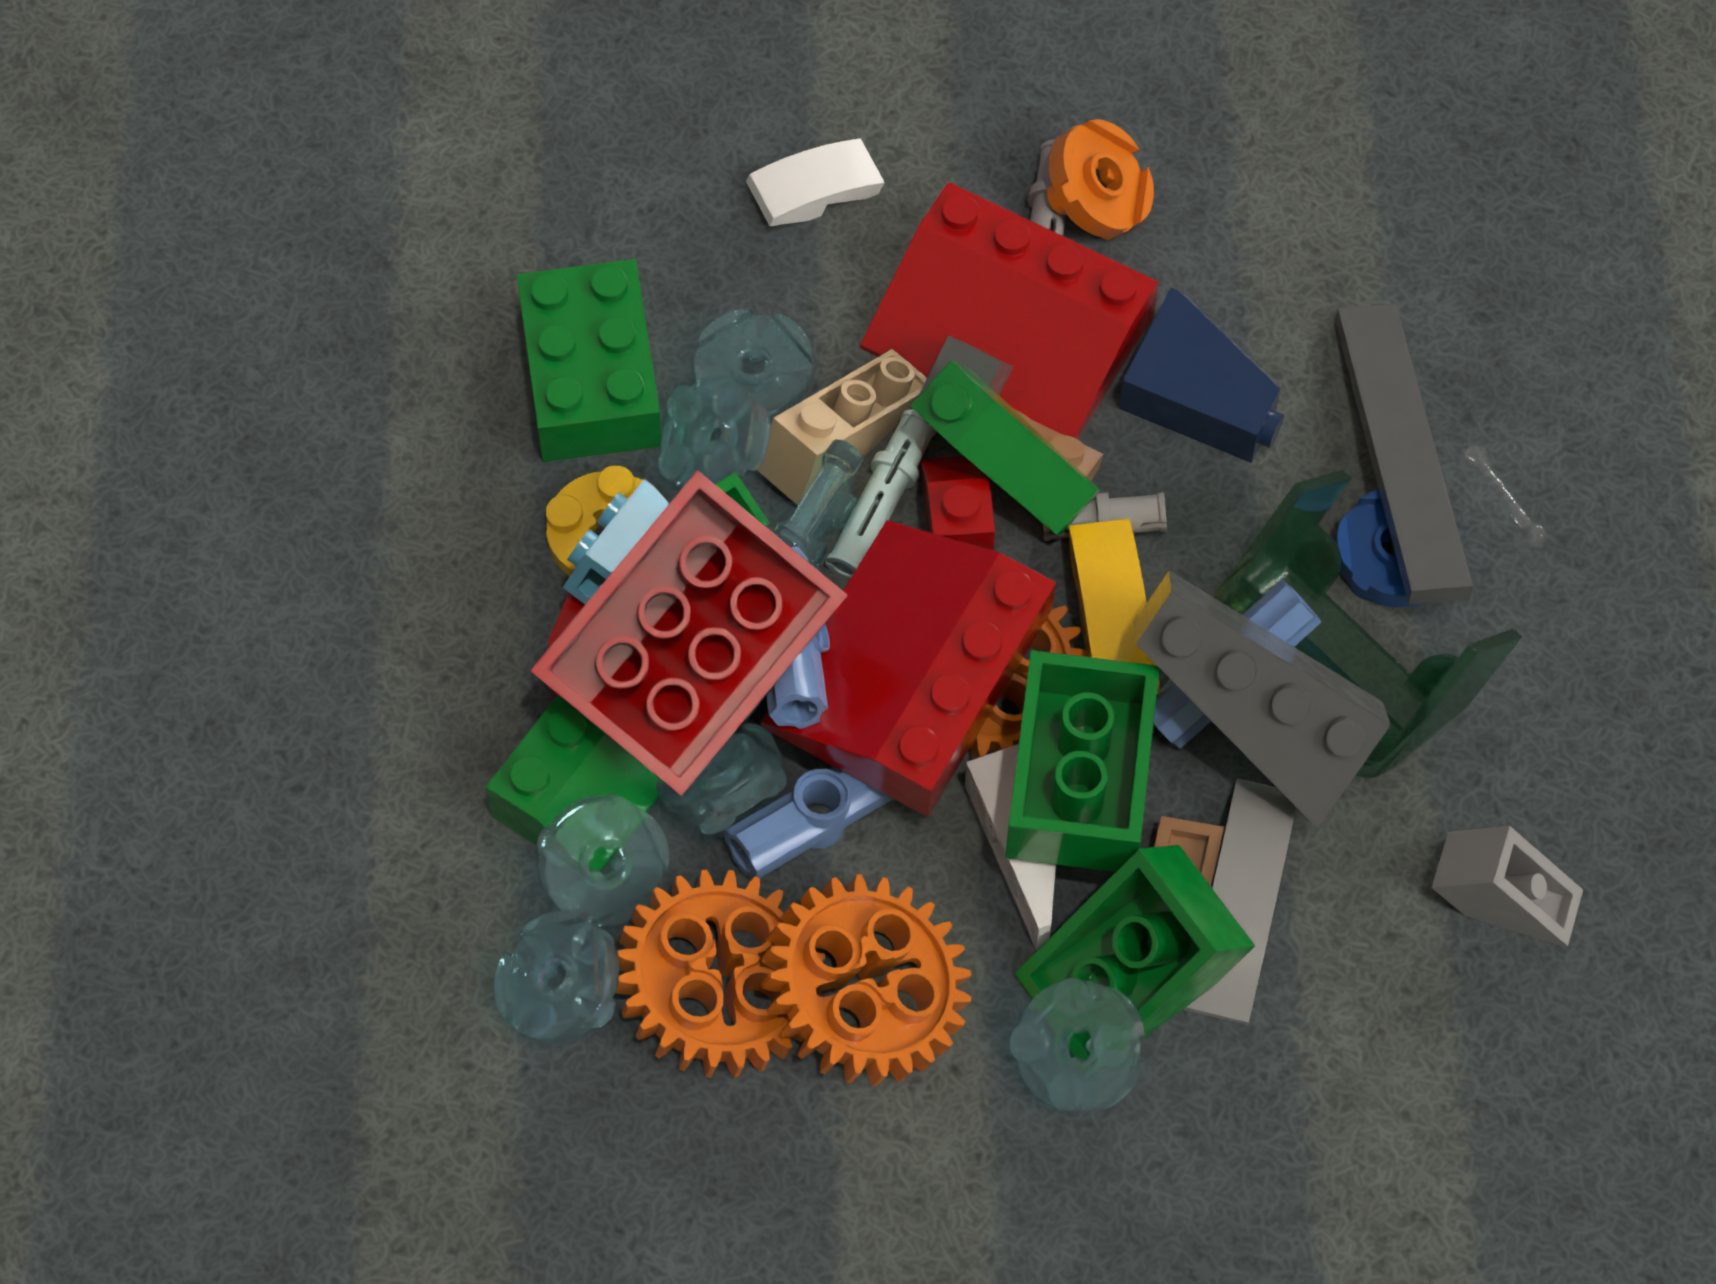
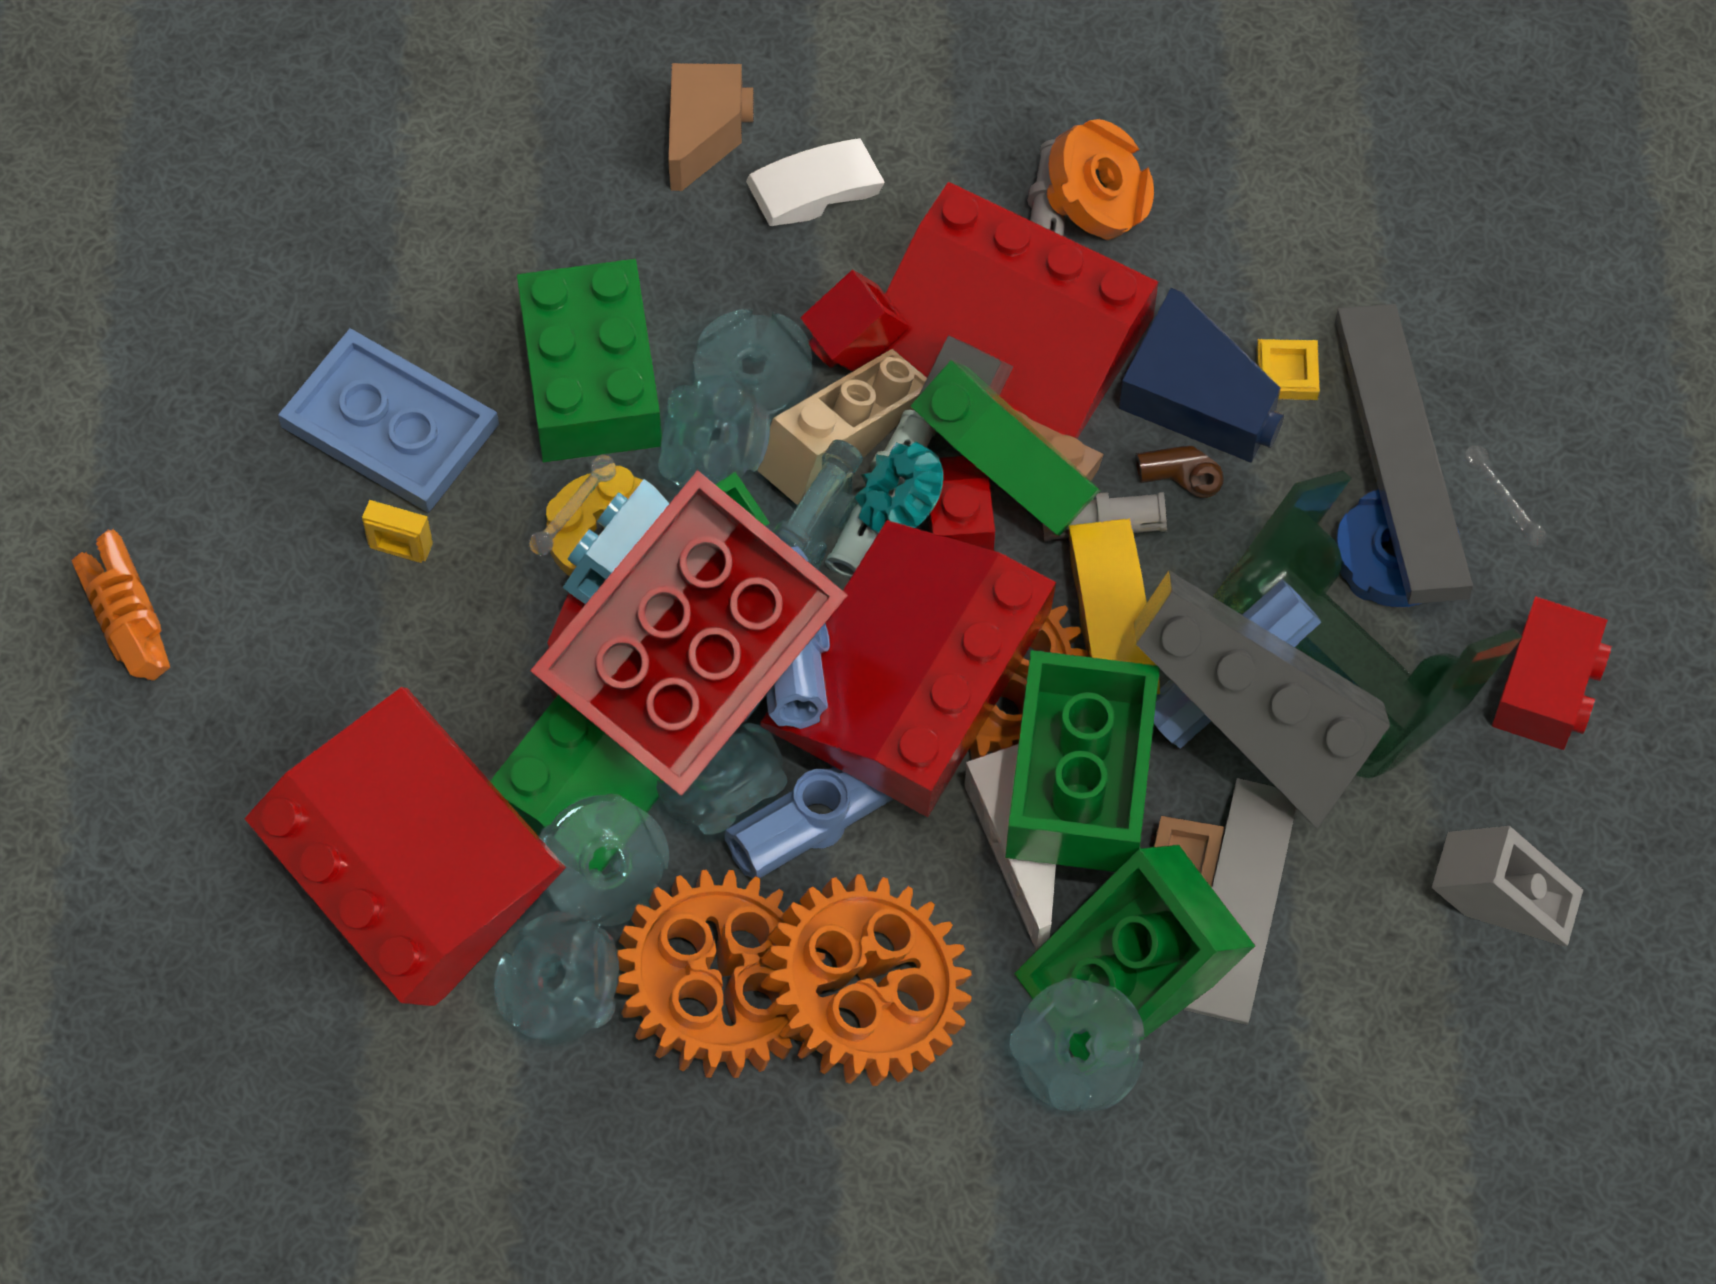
none -> orange hinge [71,529,170,681]
none -> red slope [244,687,566,1006]
none -> medium blue plate [278,328,499,513]
none -> yellow tile [362,500,433,563]
none -> clear hinge [529,455,616,556]
none -> medium nougat slope [669,63,754,191]
none -> red brick [800,269,910,372]
none -> teal gear [854,442,943,534]
none -> reddish brown arm [1135,446,1224,498]
none -> yellow tile [1256,339,1320,400]
none -> red brick [1491,596,1612,750]

